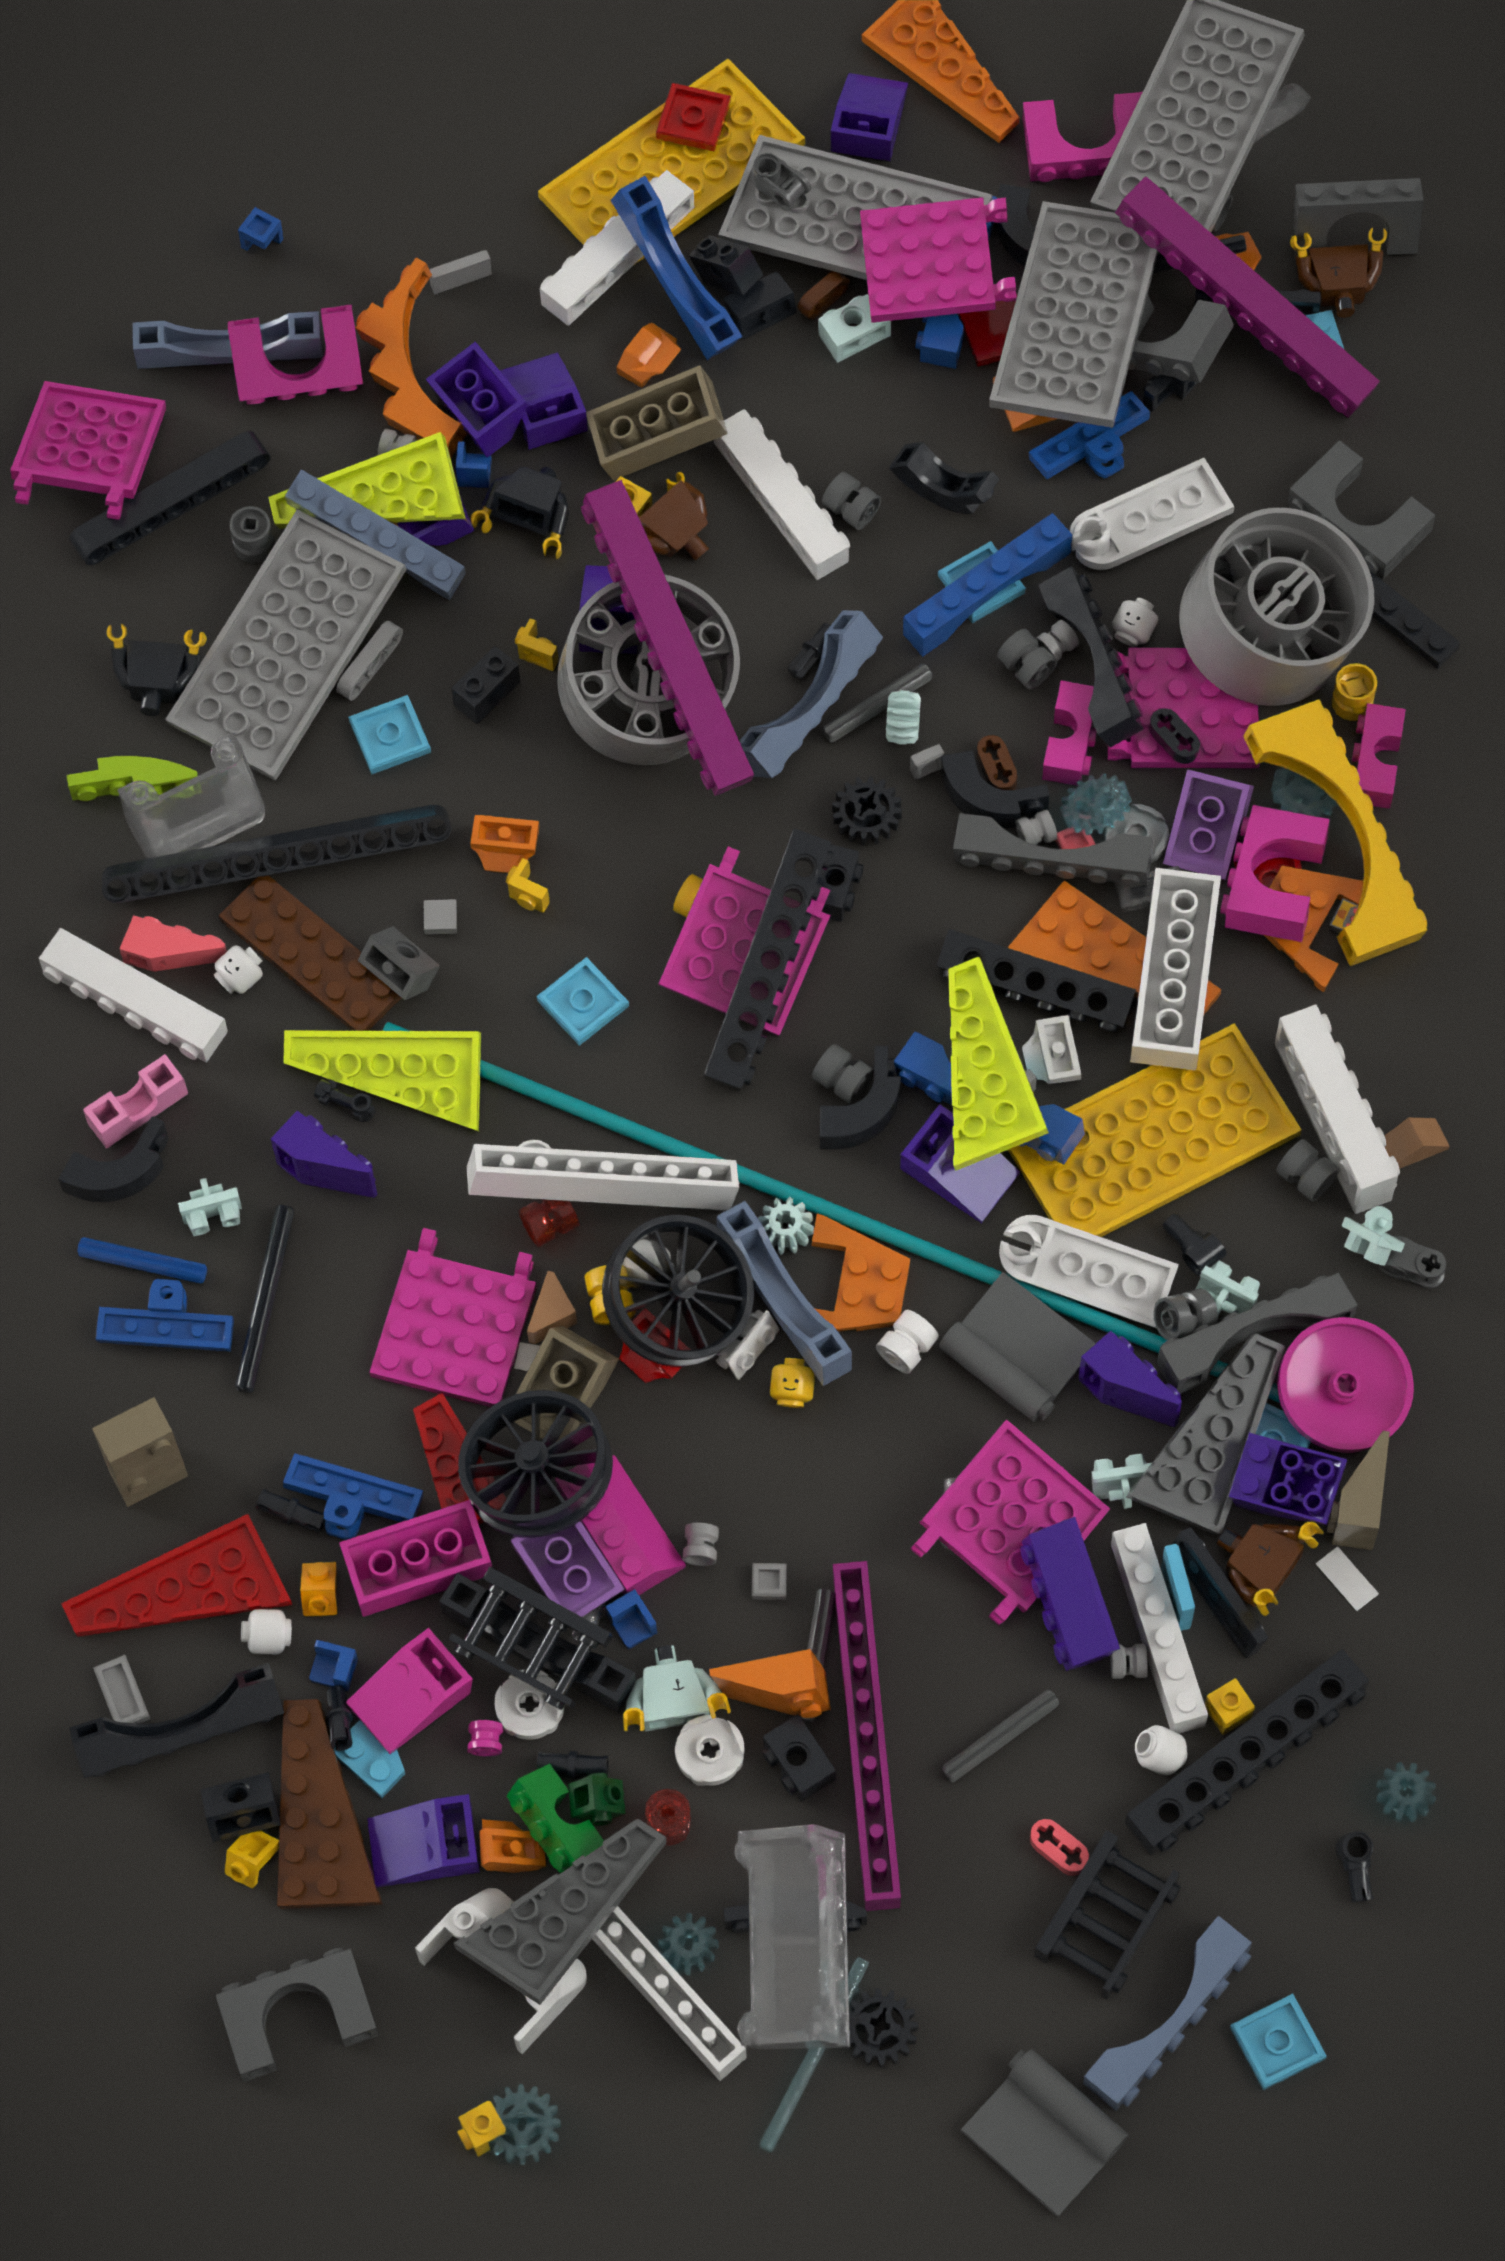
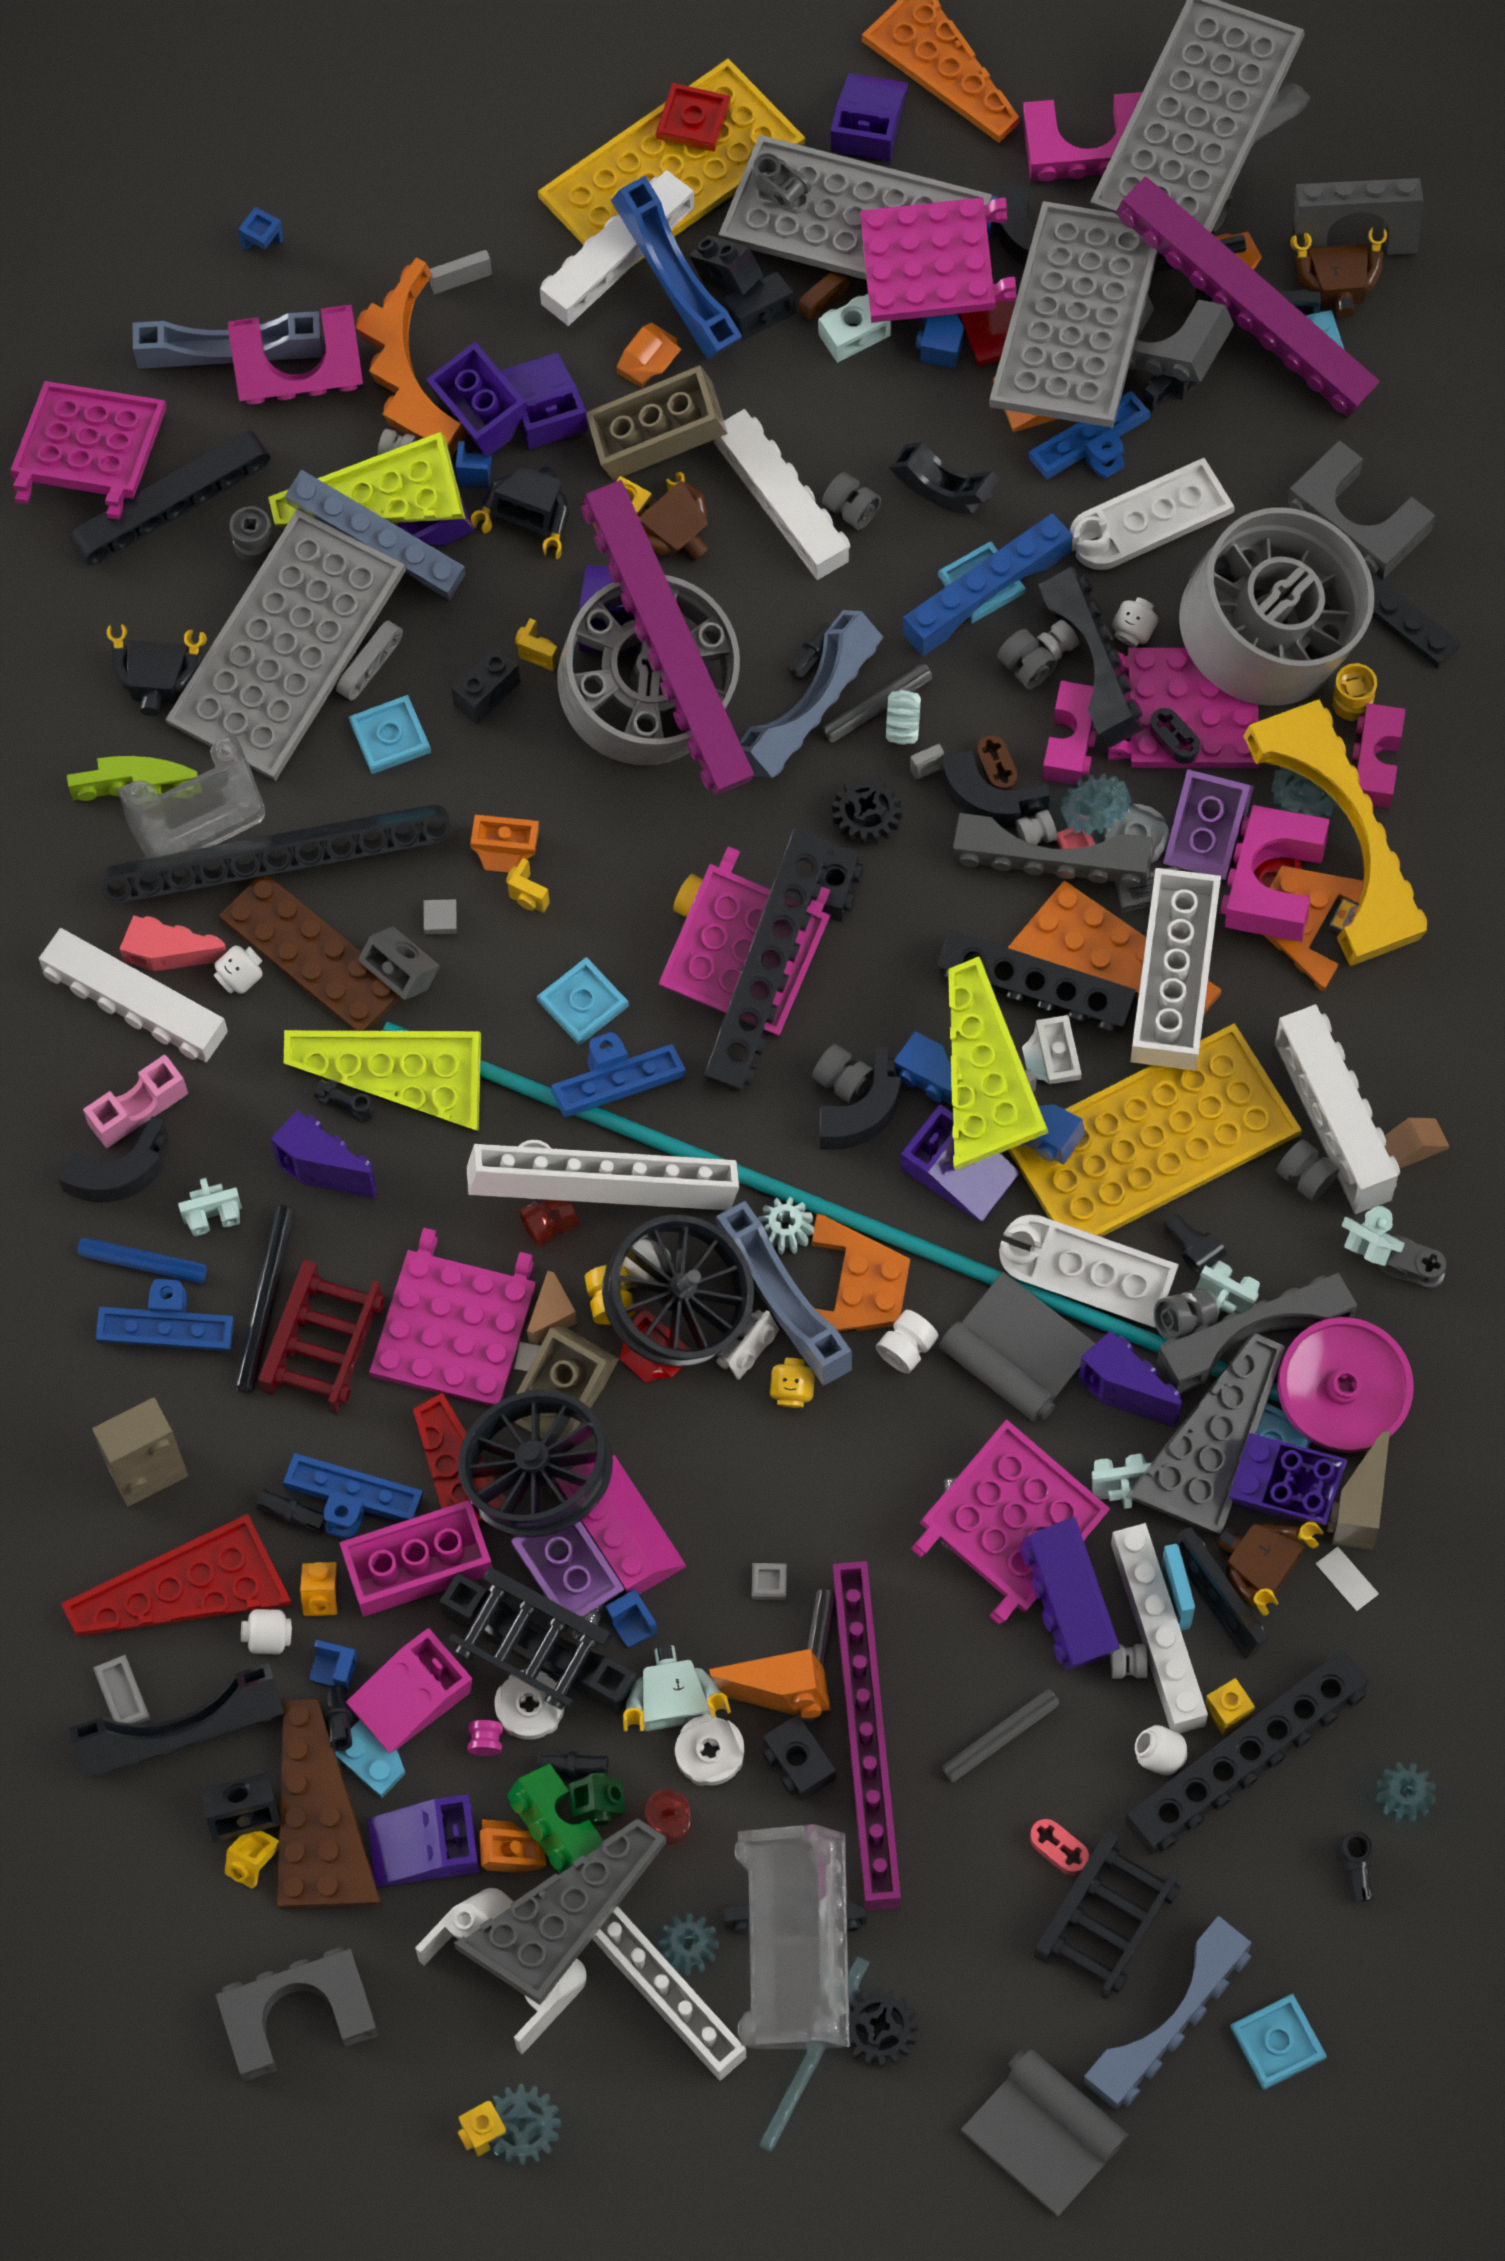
light grey wheel [683,1523,719,1566] -> none
none -> dark red fence [258,1260,385,1414]
none -> blue plate [551,1032,686,1118]

